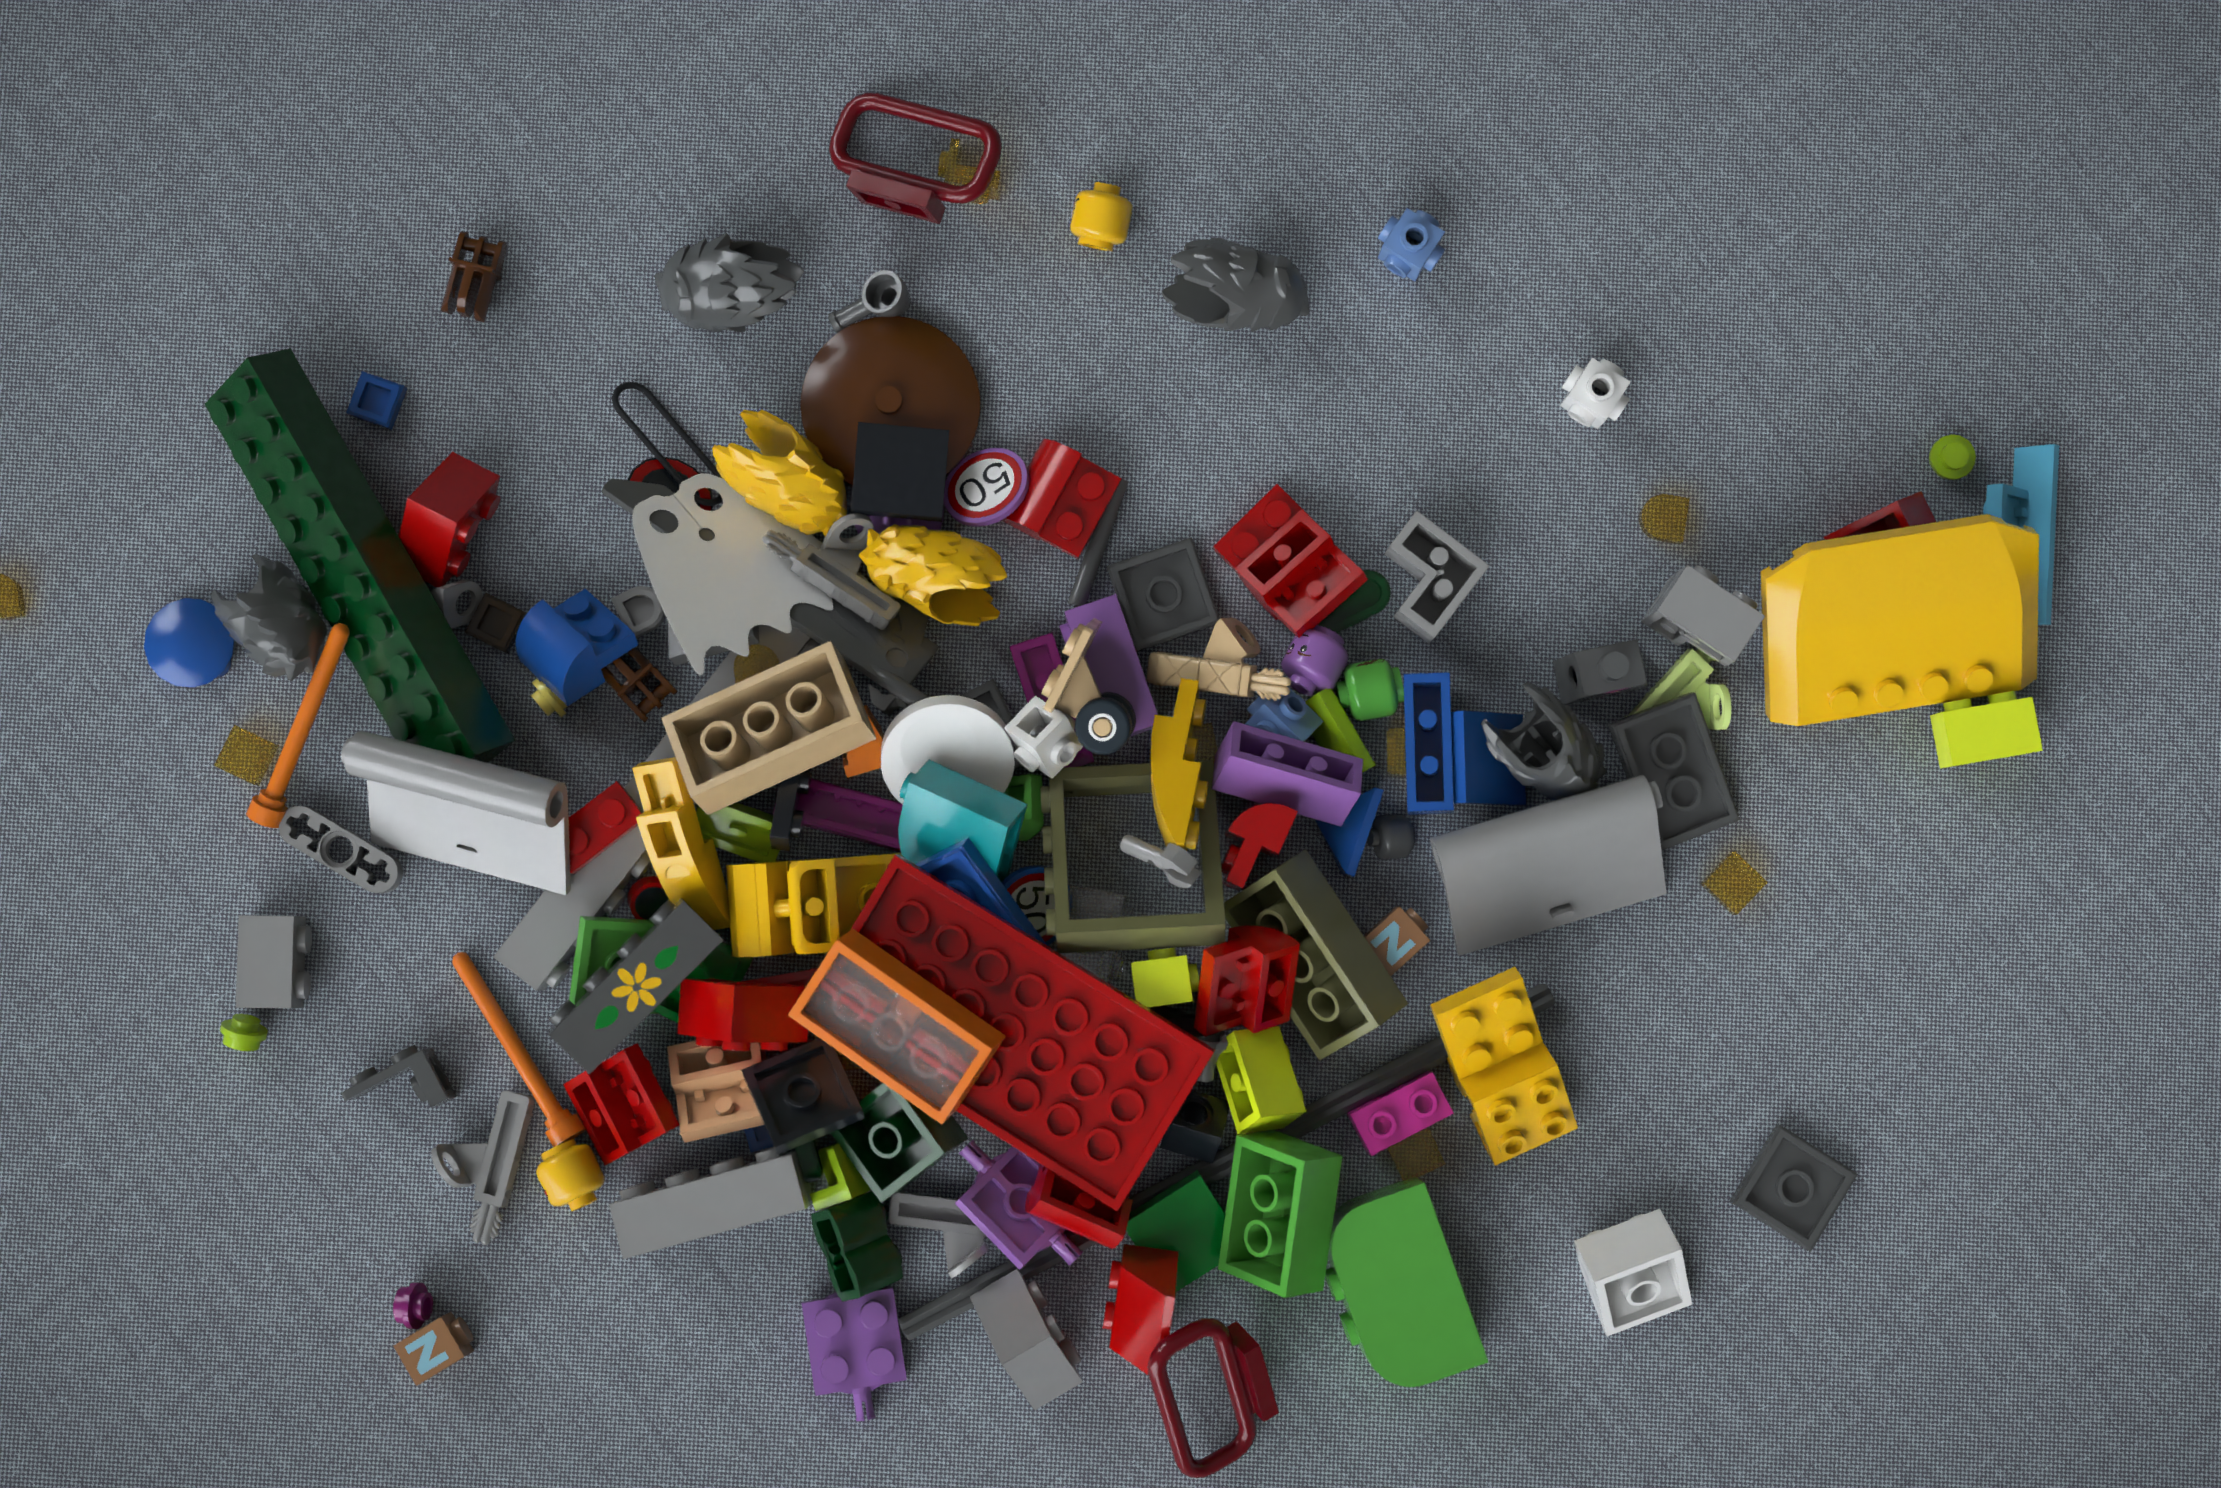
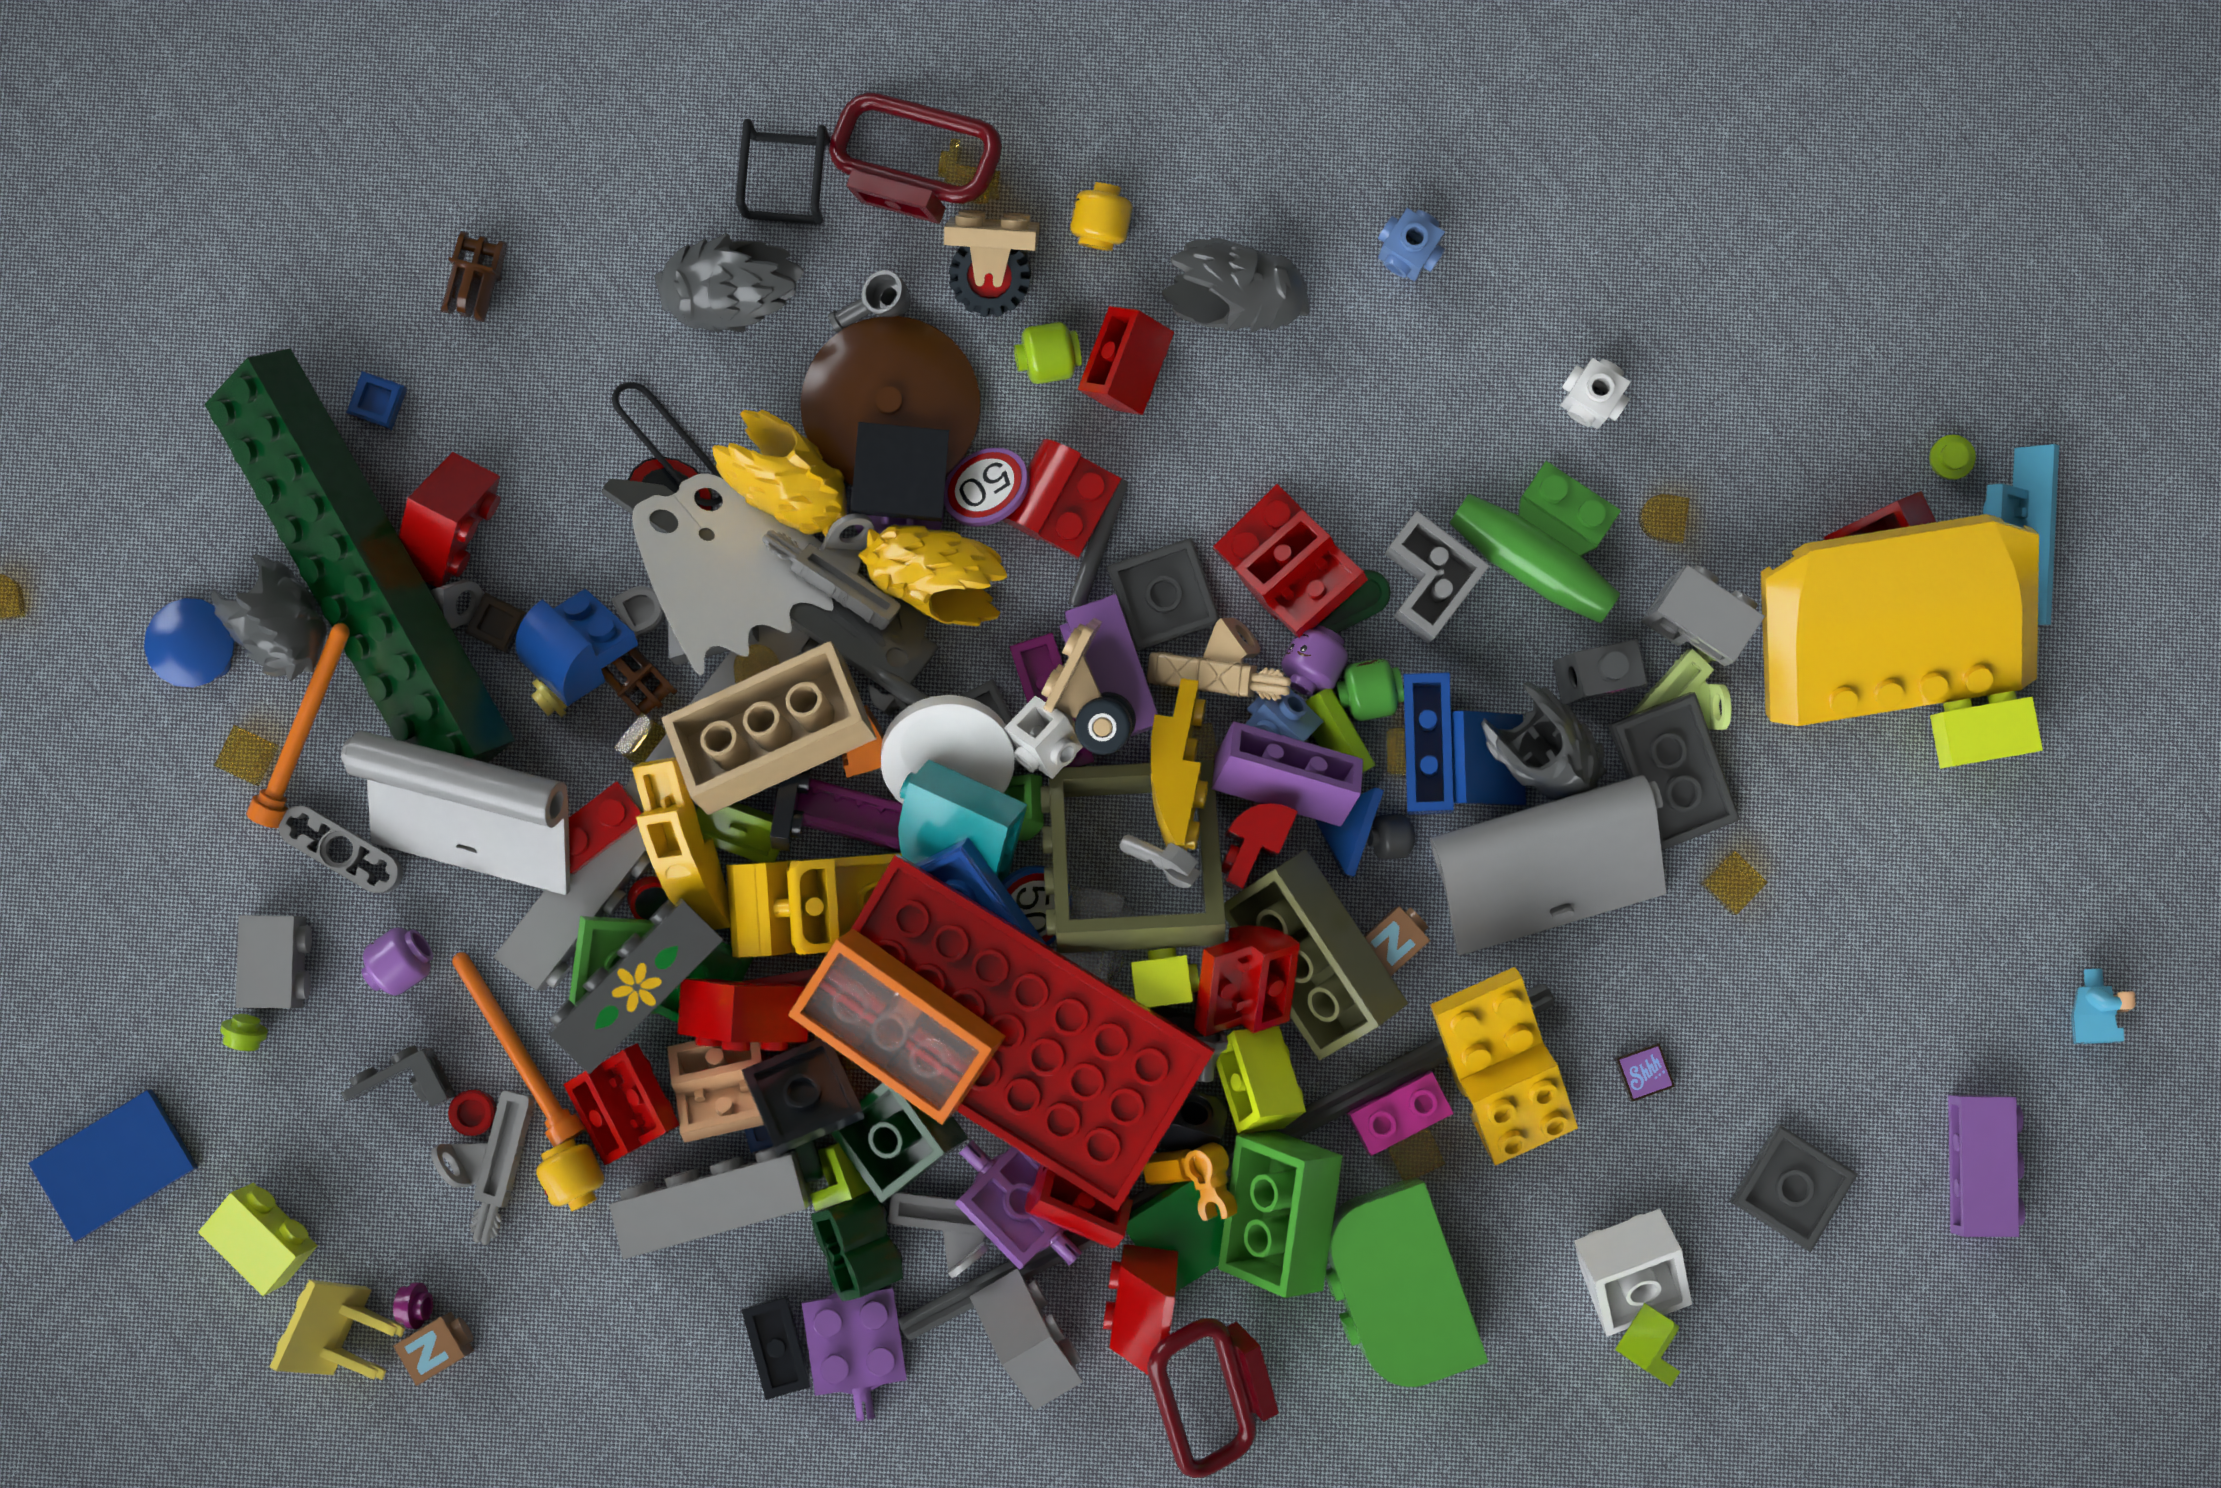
none -> blue tile [28,1089,198,1242]
none -> neon yellow brick [198,1182,318,1296]
none -> light yellow plate [269,1280,406,1380]
none -> medium lavender head [361,927,433,996]
none -> red tile [448,1089,497,1136]
none -> clear yellow tile [613,712,666,765]
none -> black piece [736,119,830,225]
none -> black plate [742,1295,812,1400]
none -> plate [944,210,1040,317]
none -> lime head [1014,322,1082,384]
none -> red brick [1077,306,1174,415]
none -> light orange bar [1143,1142,1237,1221]
none -> bright green plate [1449,461,1621,623]
none -> tile [1614,1043,1675,1102]
none -> lime panel [1615,1303,1680,1387]
none -> medium lavender brick [1948,1095,2025,1237]
none -> medium azure piece [2071,969,2136,1044]

